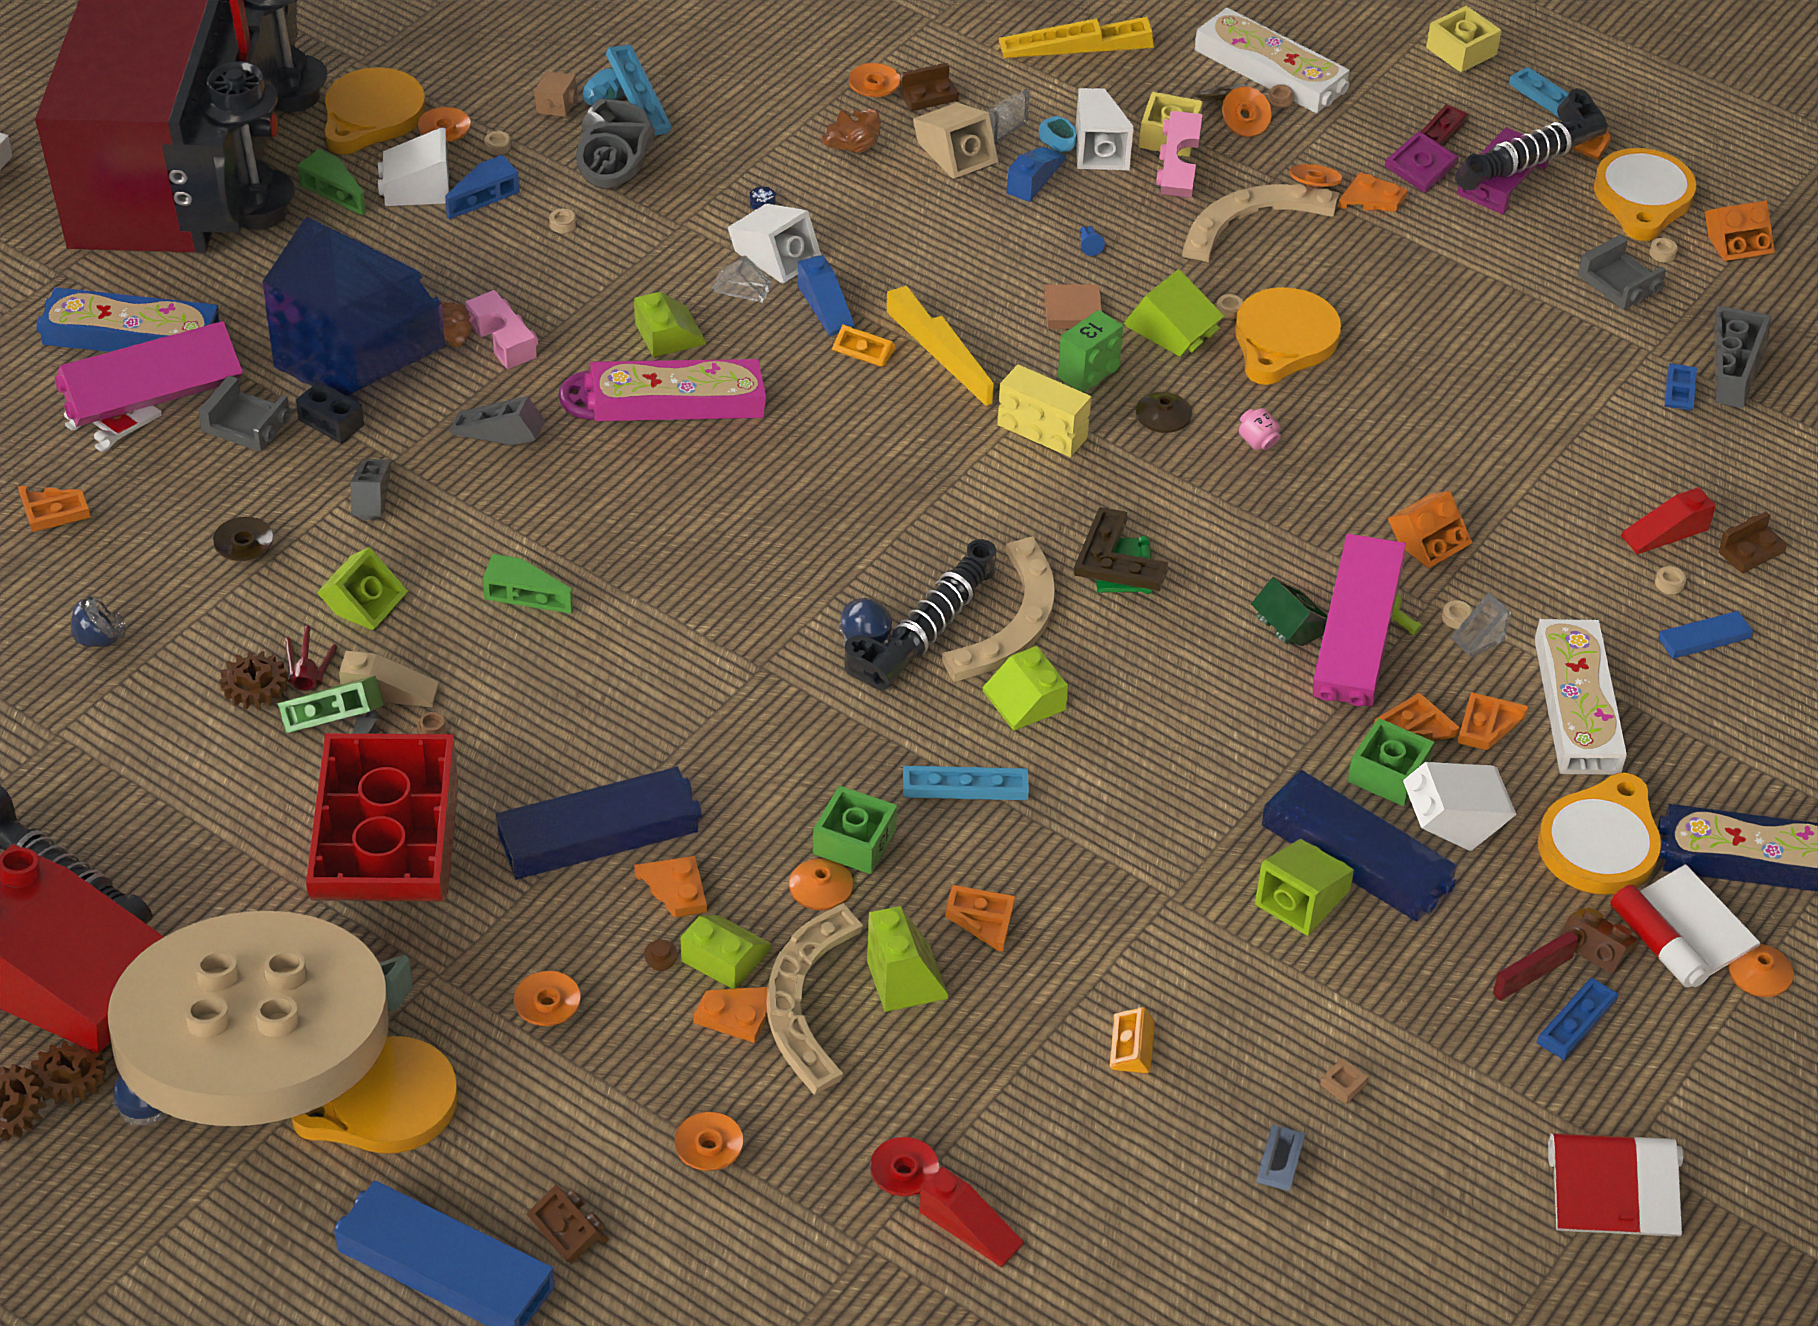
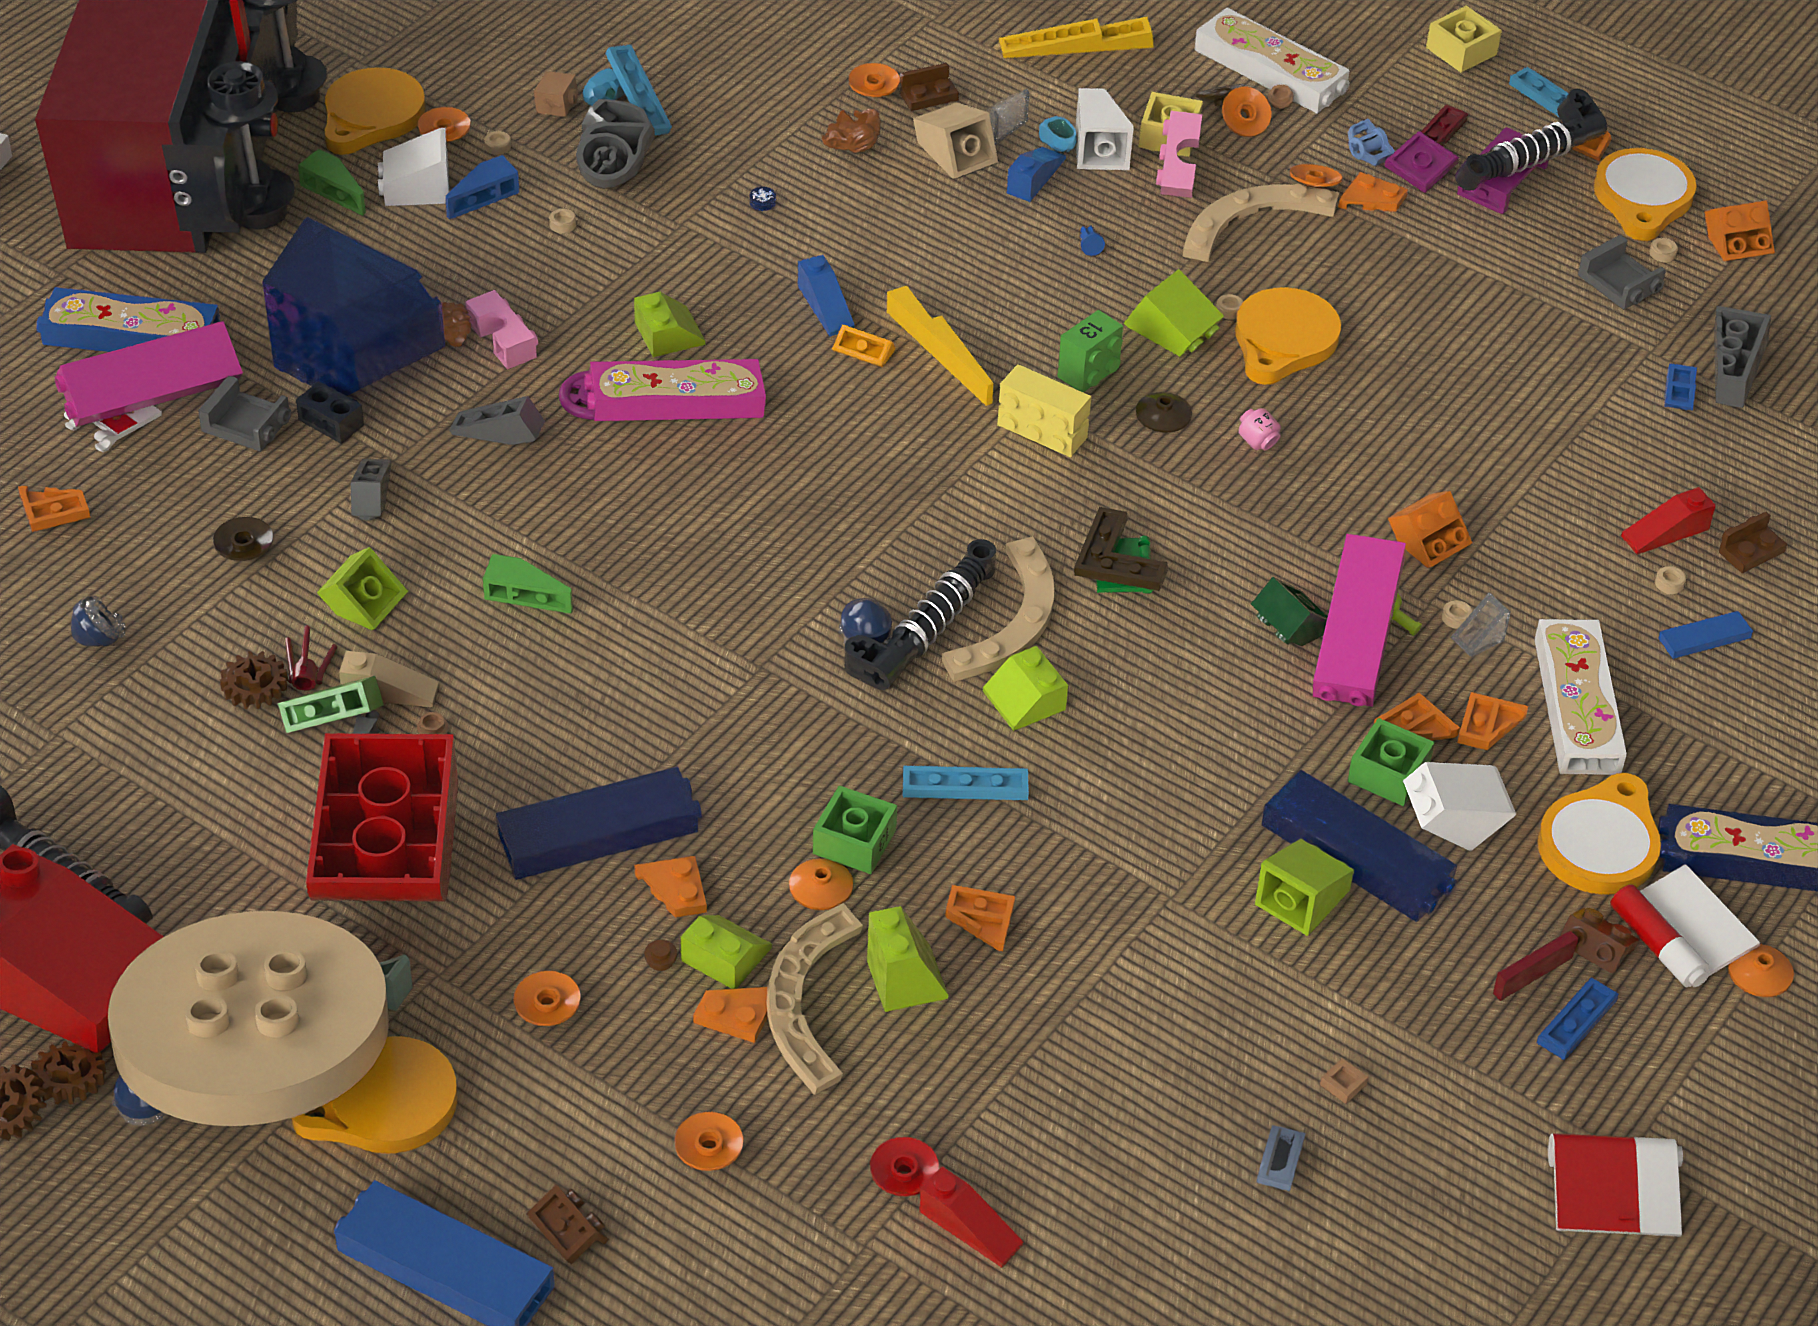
clear slope [711,255,772,302] -> none
white slope [727,204,821,283] -> none
nougat tile [1044,284,1102,329] -> none
light orange slope [1110,1007,1155,1073] -> none
none -> medium blue piece [1348,118,1395,166]

